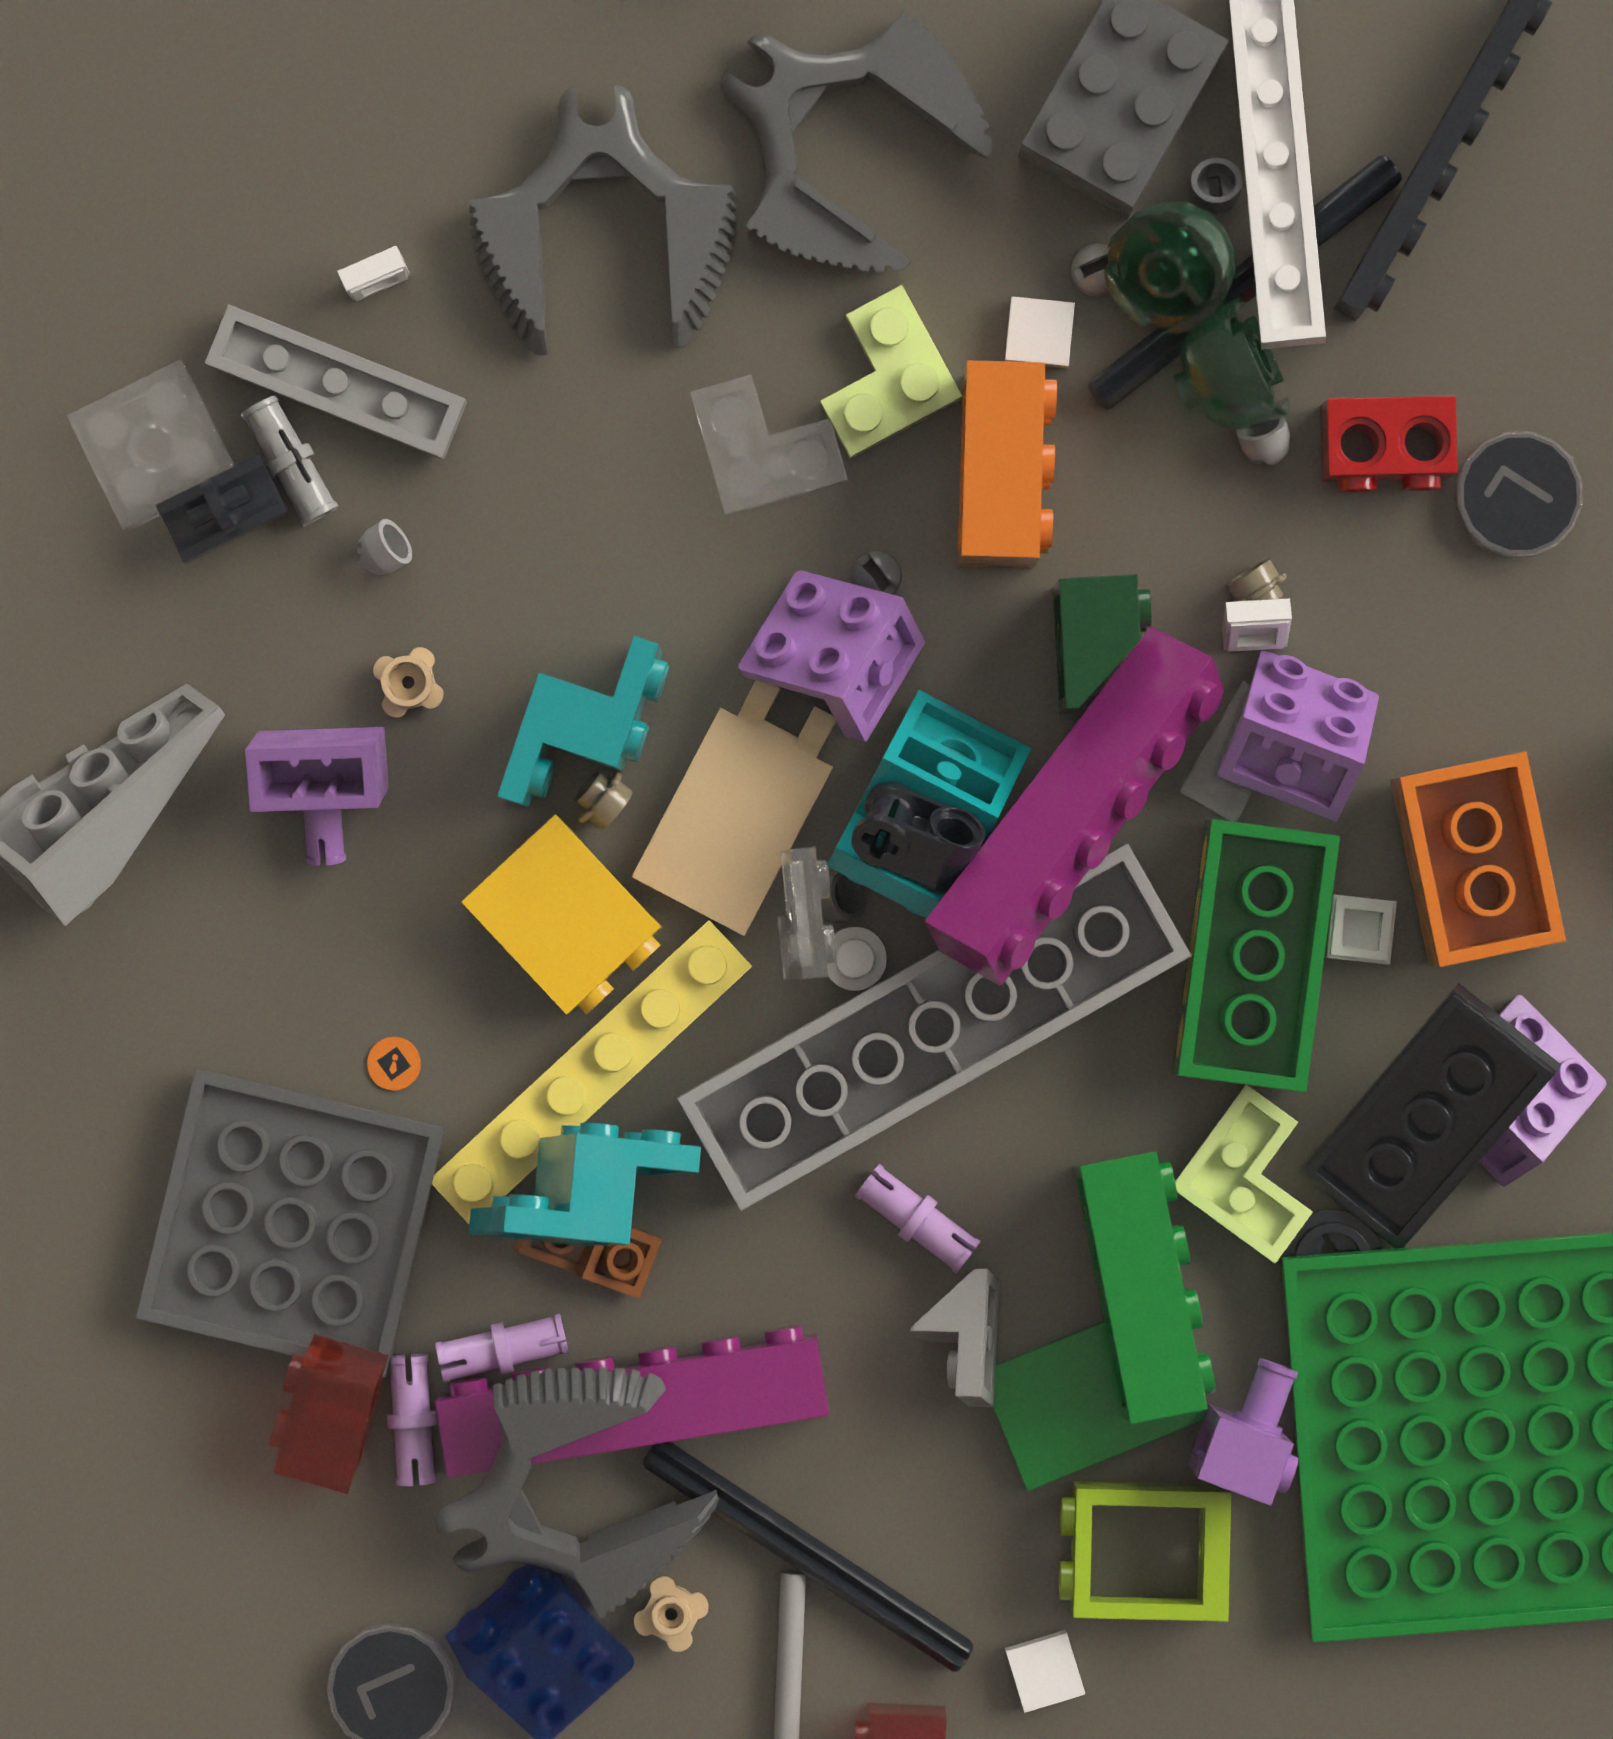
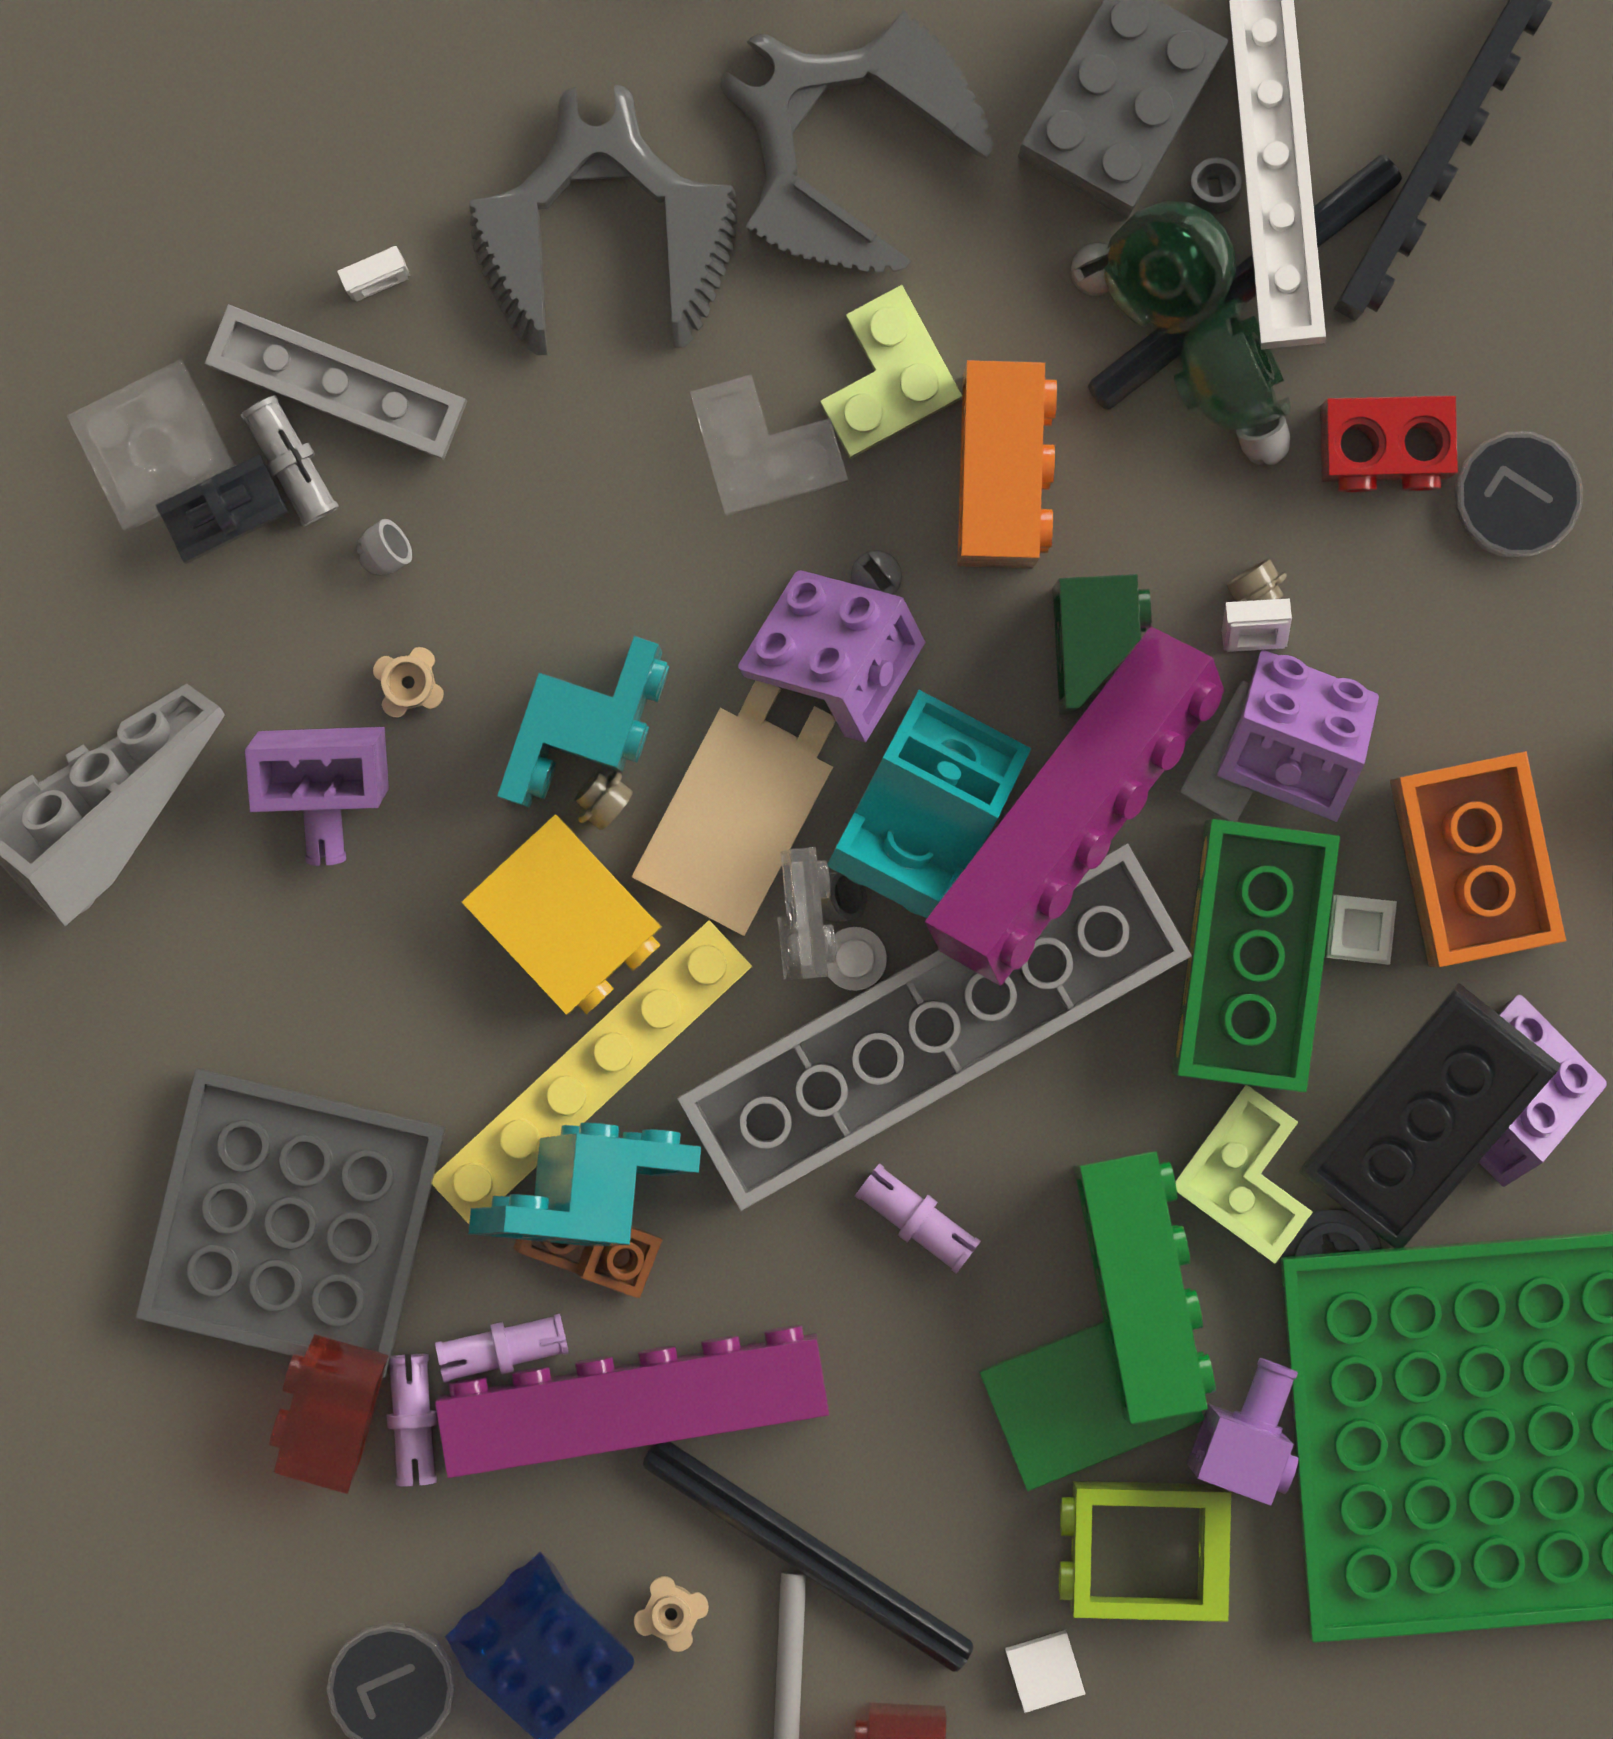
orange sticker [367,1037,421,1091] -> none
dark grey piece [435,1368,719,1619] -> none
black piece [851,782,985,893] -> none
light grey slope [910,1269,1000,1407] -> none
white tile [1005,297,1075,369] -> none

